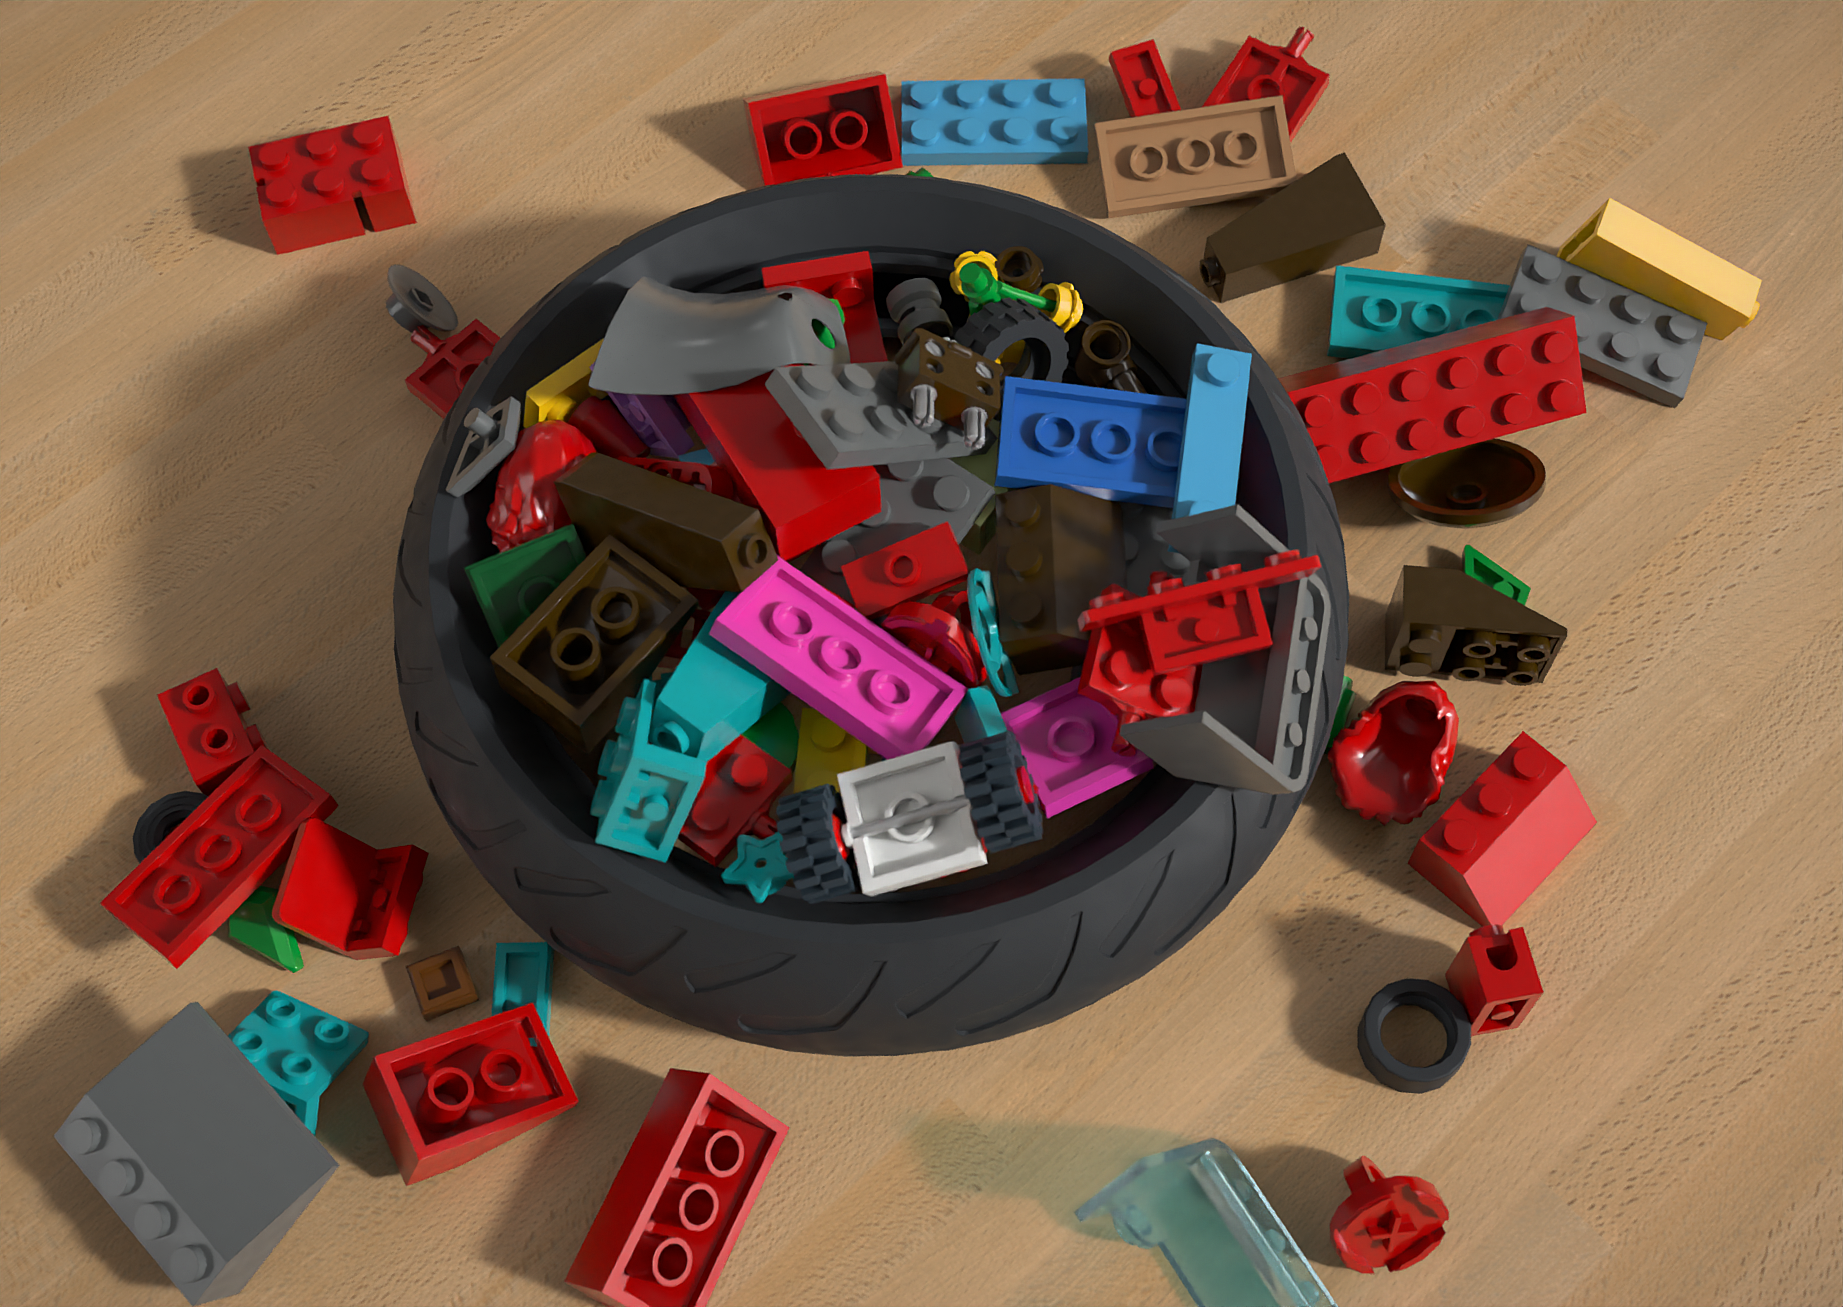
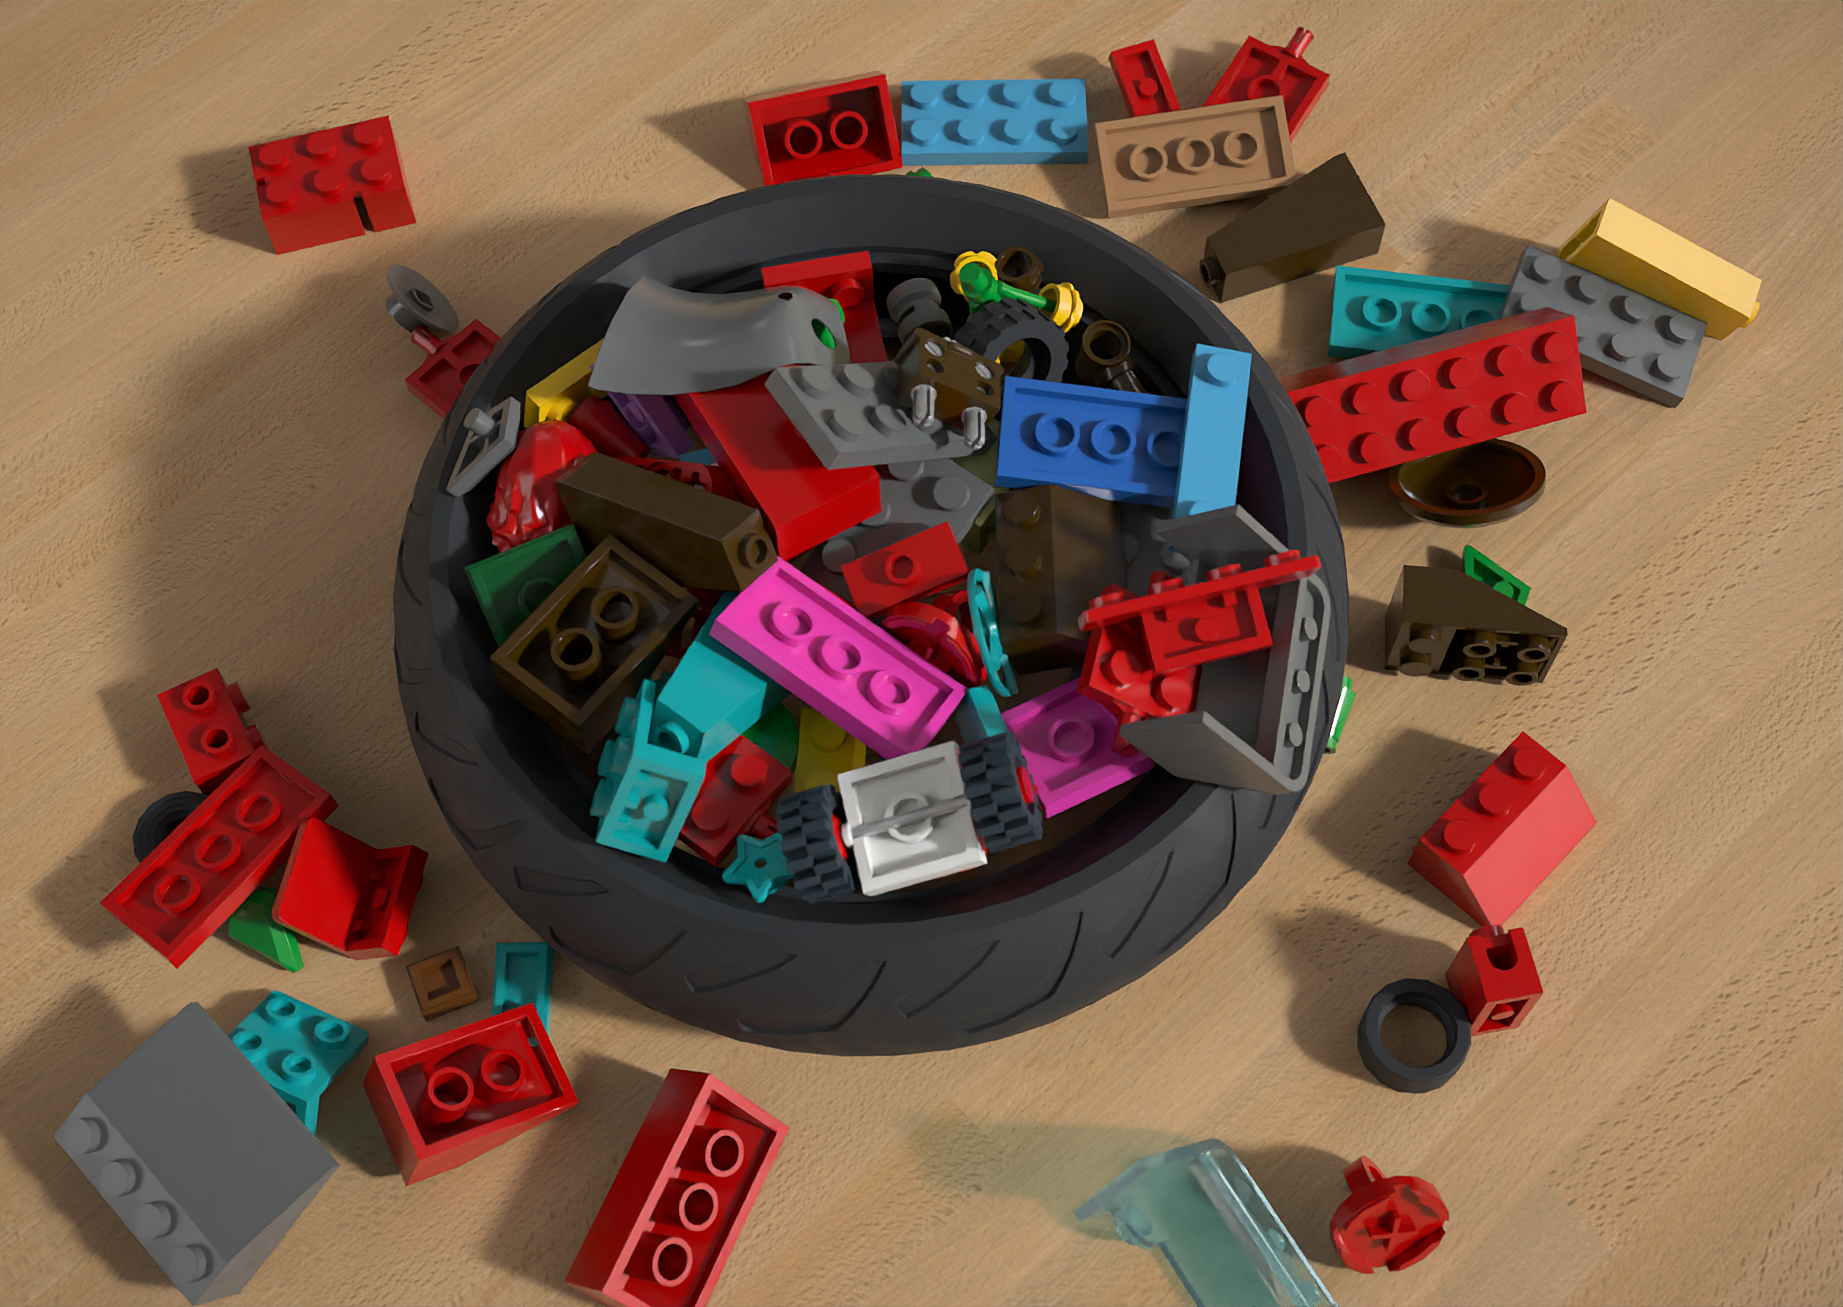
red piece [1327,681,1459,826] -> none

